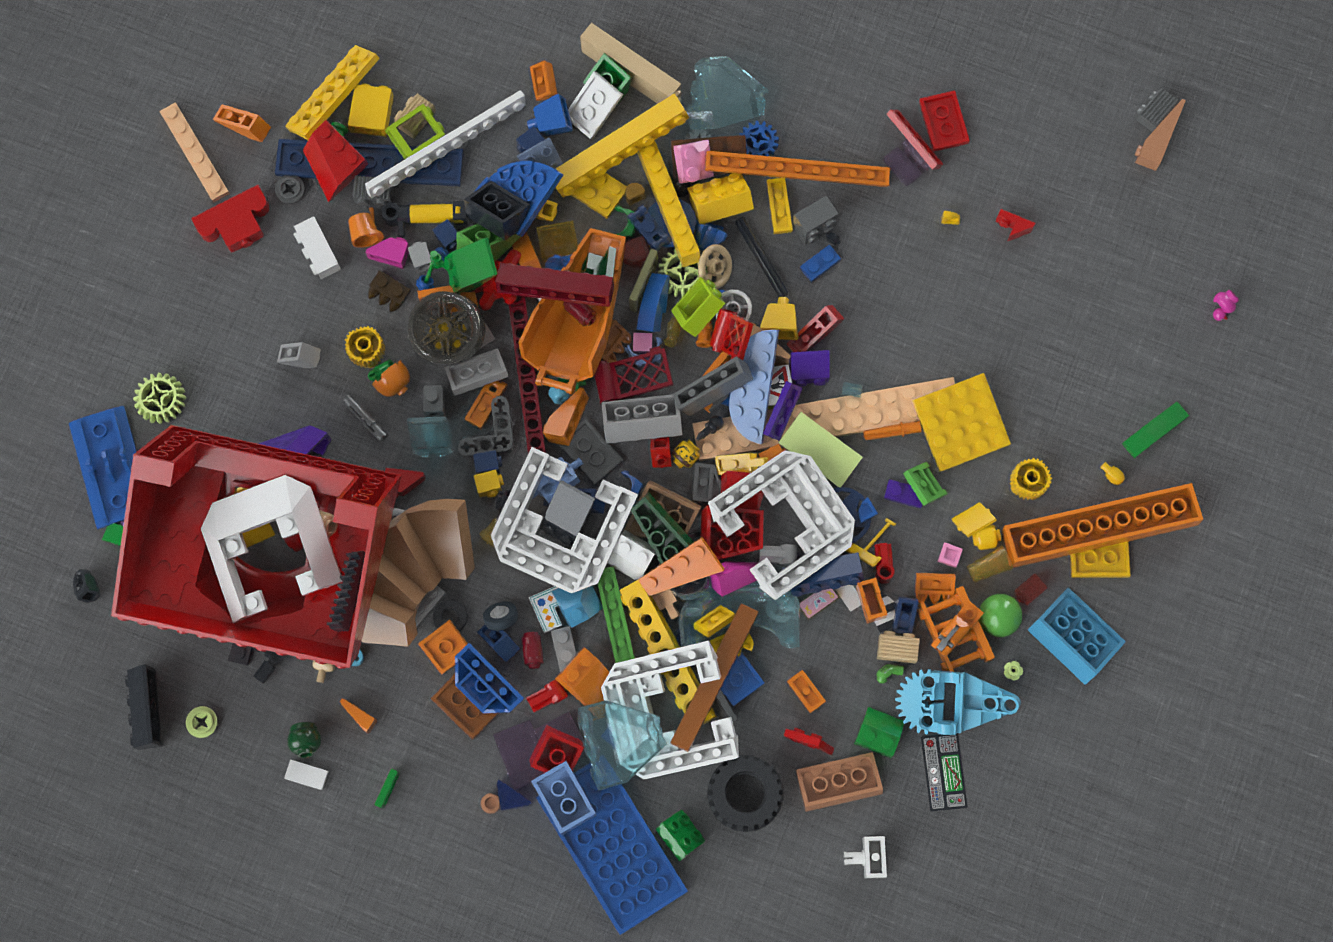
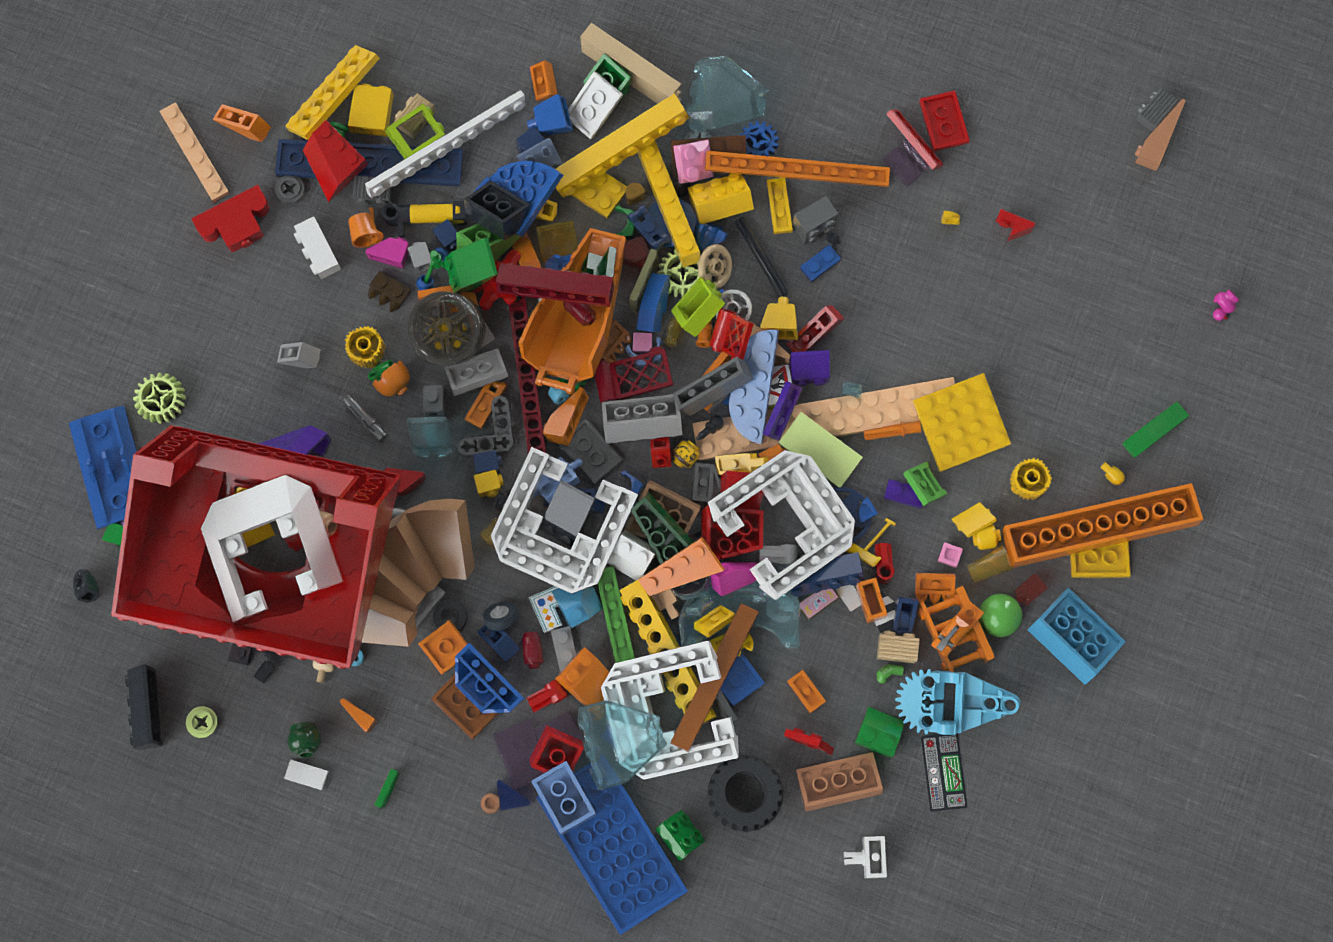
black gear [327,551,365,632] -> none
yellowish green plate [1004,661,1023,681] -> none

